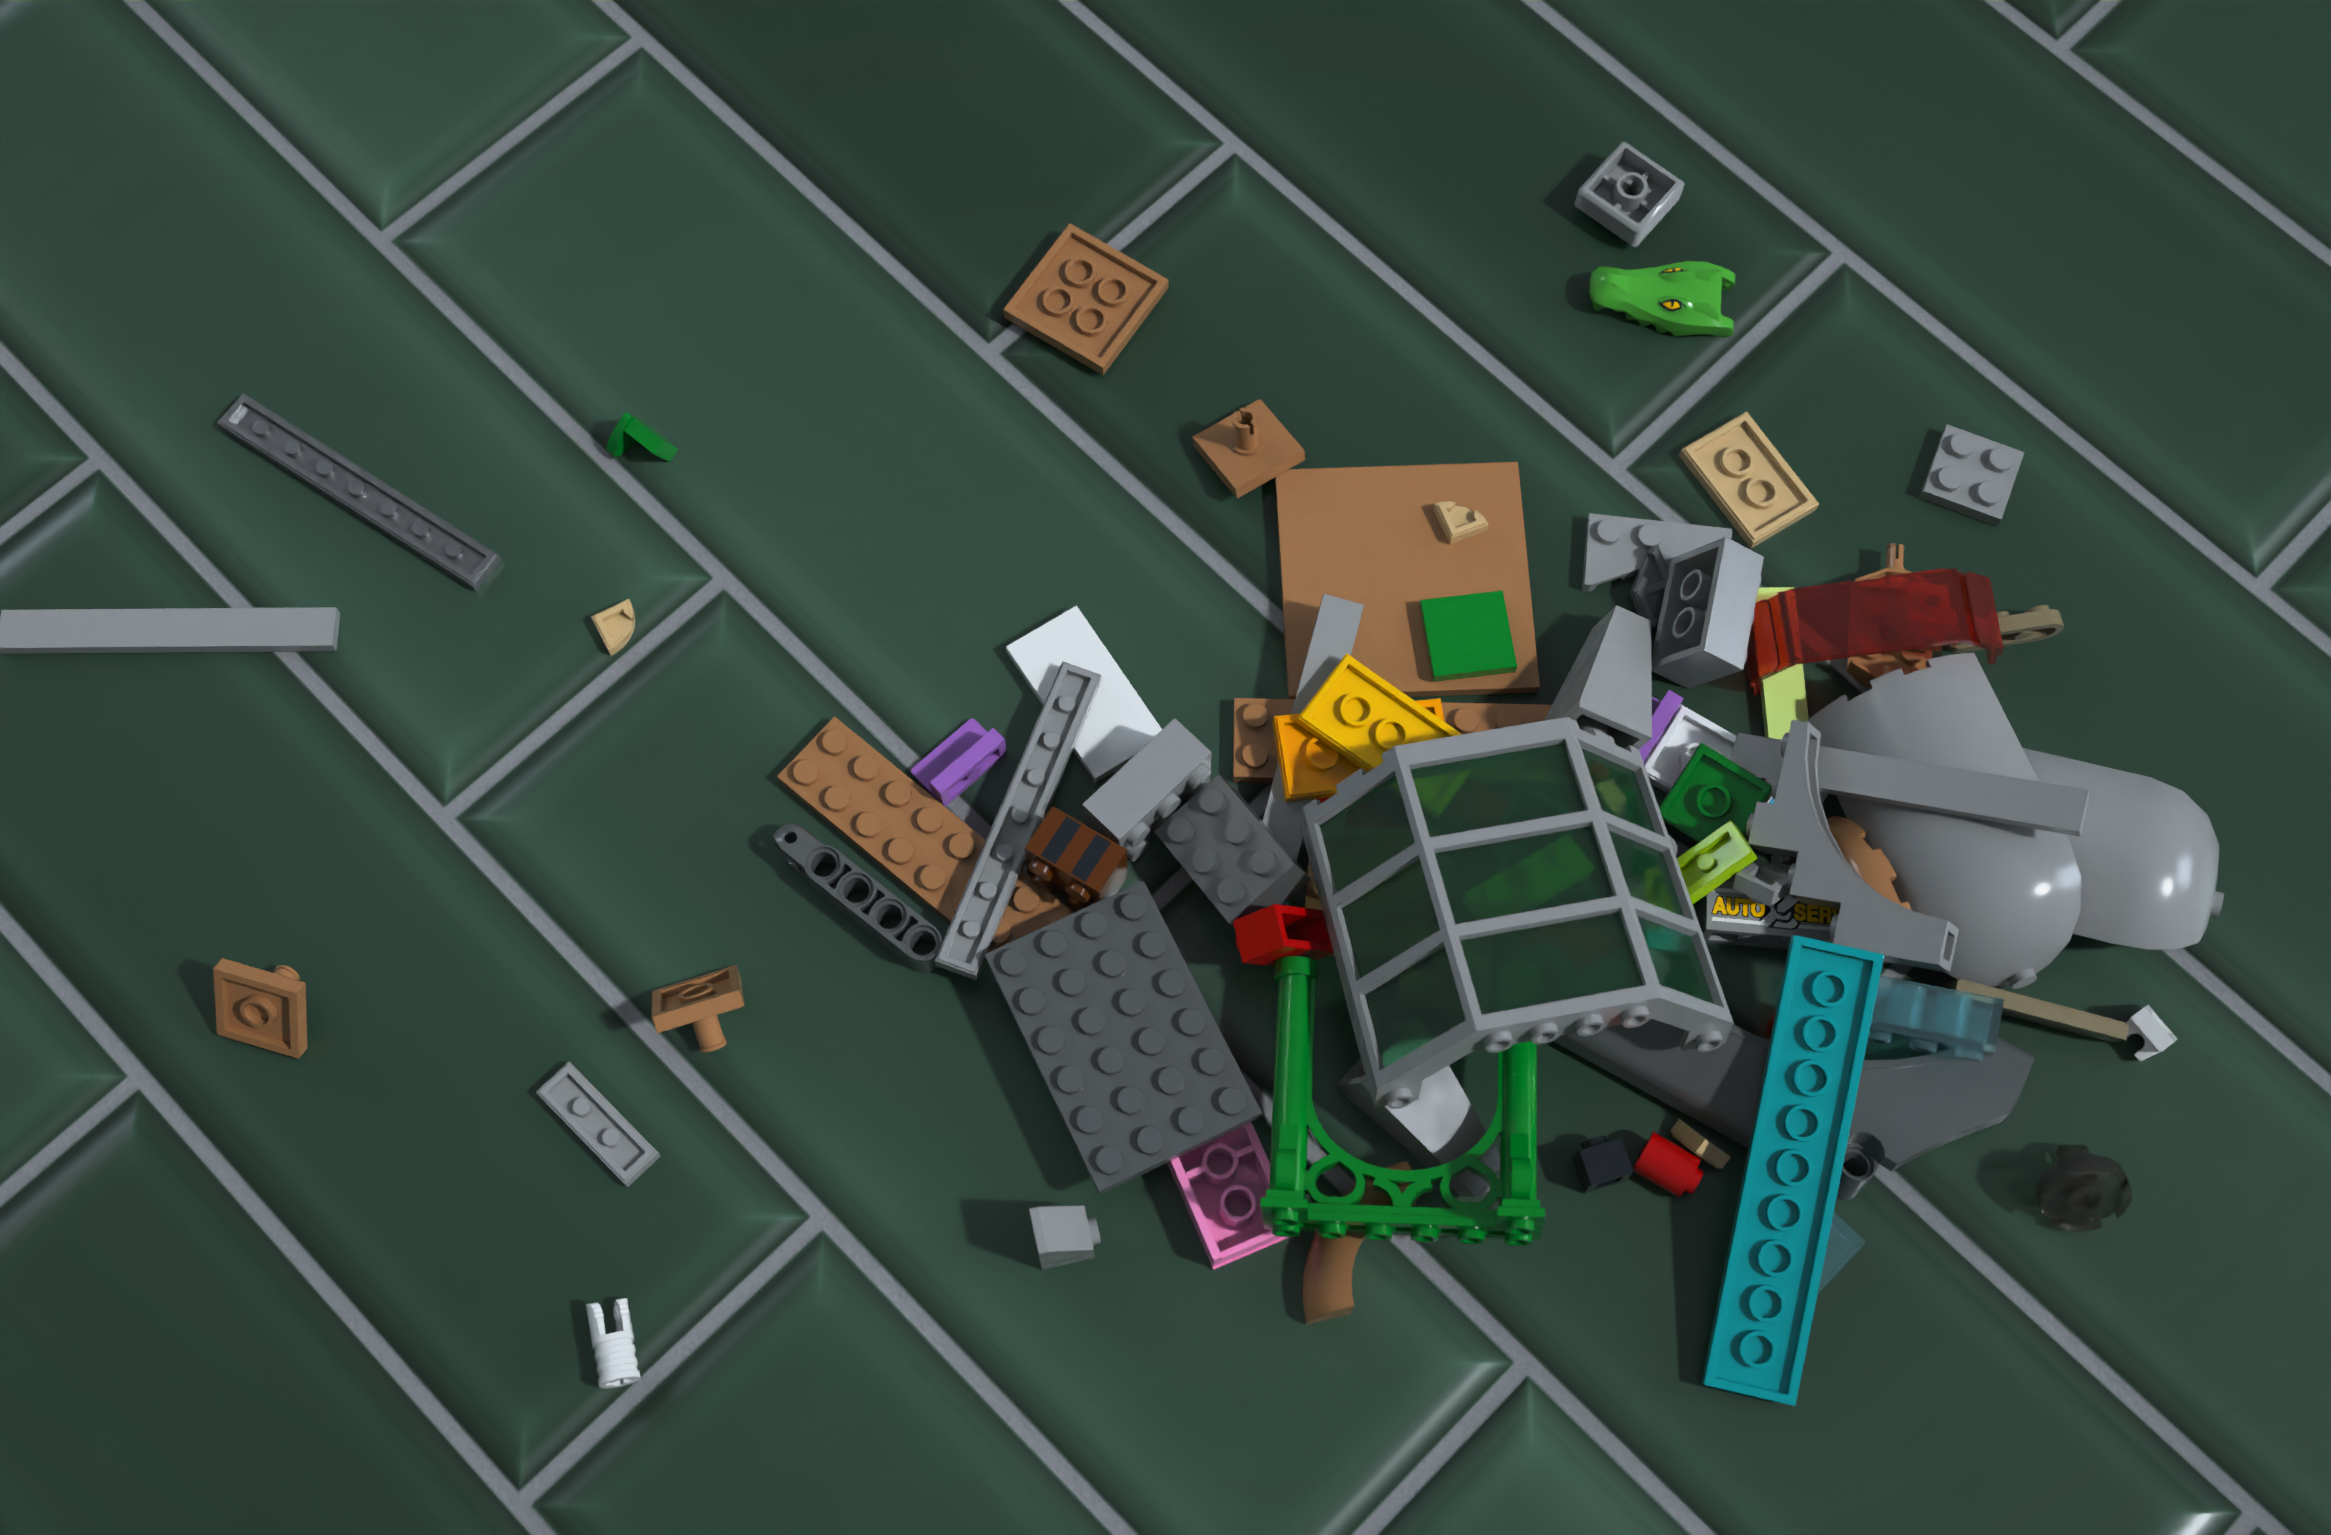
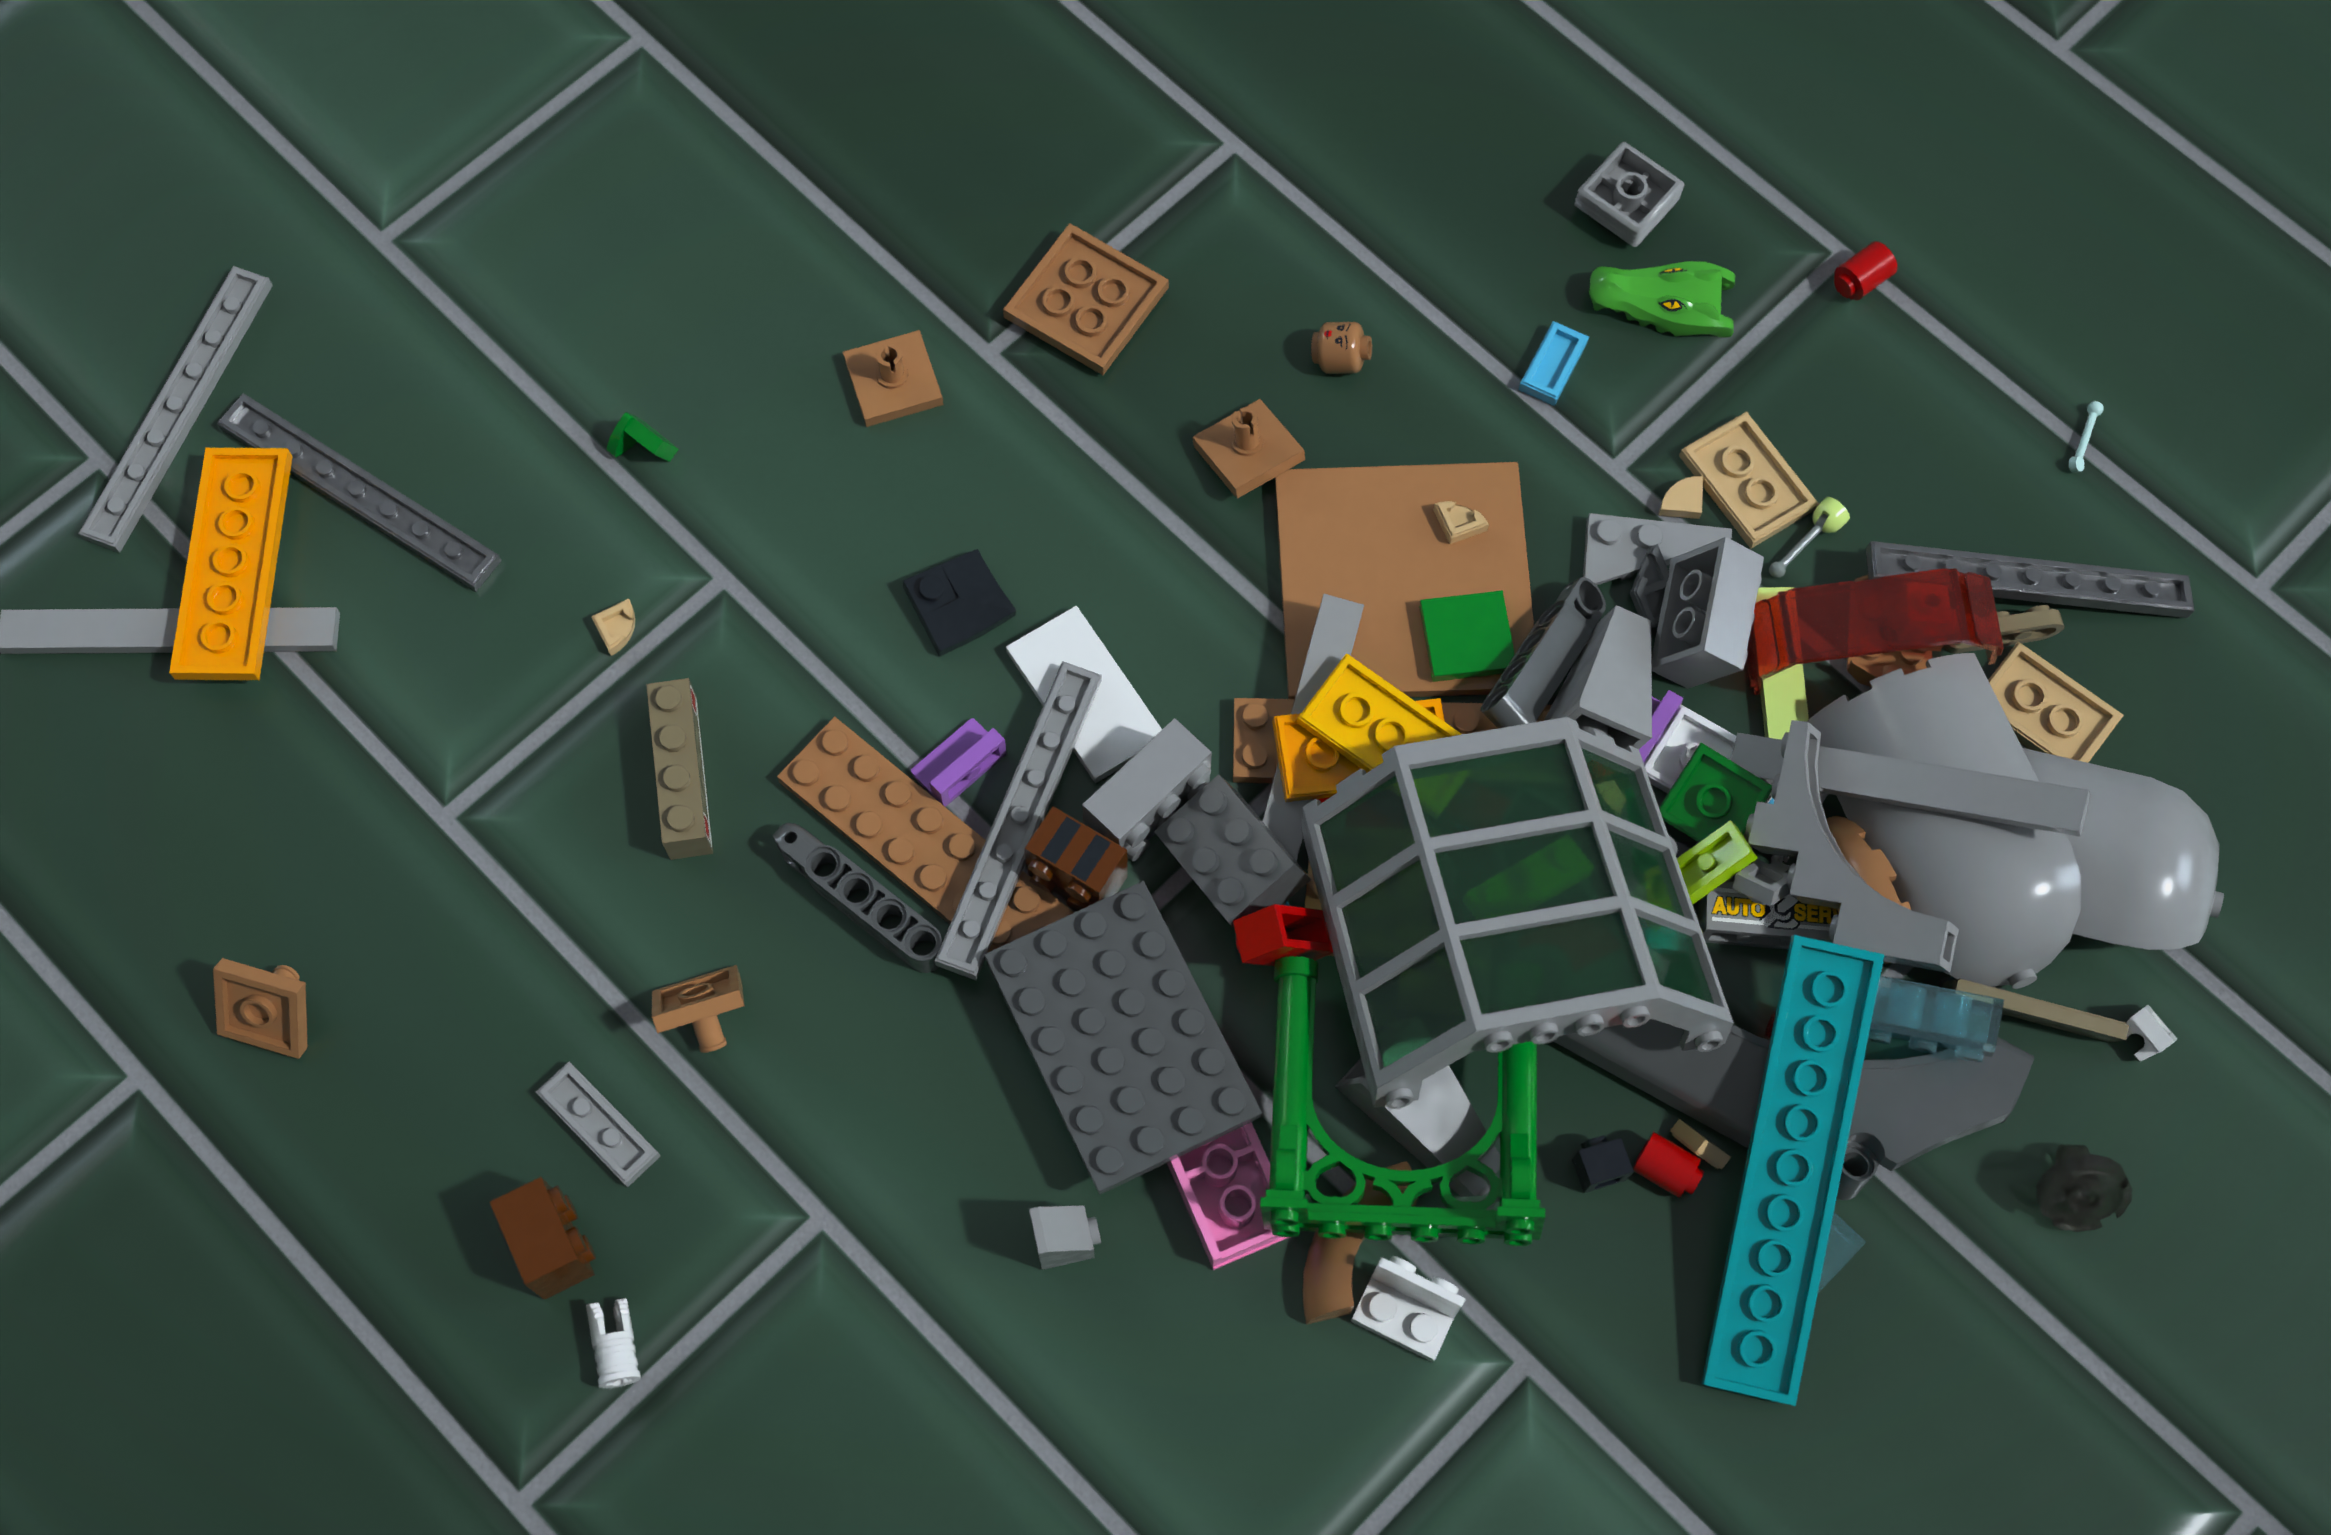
light grey plate [1919,424,2024,527] -> none
none -> light grey tile [78,266,273,553]
none -> light orange plate [169,447,292,680]
none -> reddish brown brick [490,1177,596,1300]
none -> dark tan brick [646,678,713,860]
none -> medium nougat tile [843,330,944,427]
none -> black plate [903,549,1016,657]
none -> medium nougat head [1311,322,1372,374]
none -> white bracket [1350,1256,1465,1362]
none -> dark grey piece [1480,577,1606,728]
none -> medium azure tile [1518,321,1589,406]
none -> tan tile [1659,476,1703,519]
none -> hinge [1769,497,1850,578]
none -> red brick [1834,241,1898,300]
none -> flat silver tile [1866,541,2195,618]
none -> tan tile [1988,641,2124,763]
none -> light aqua hinge [2069,401,2103,472]

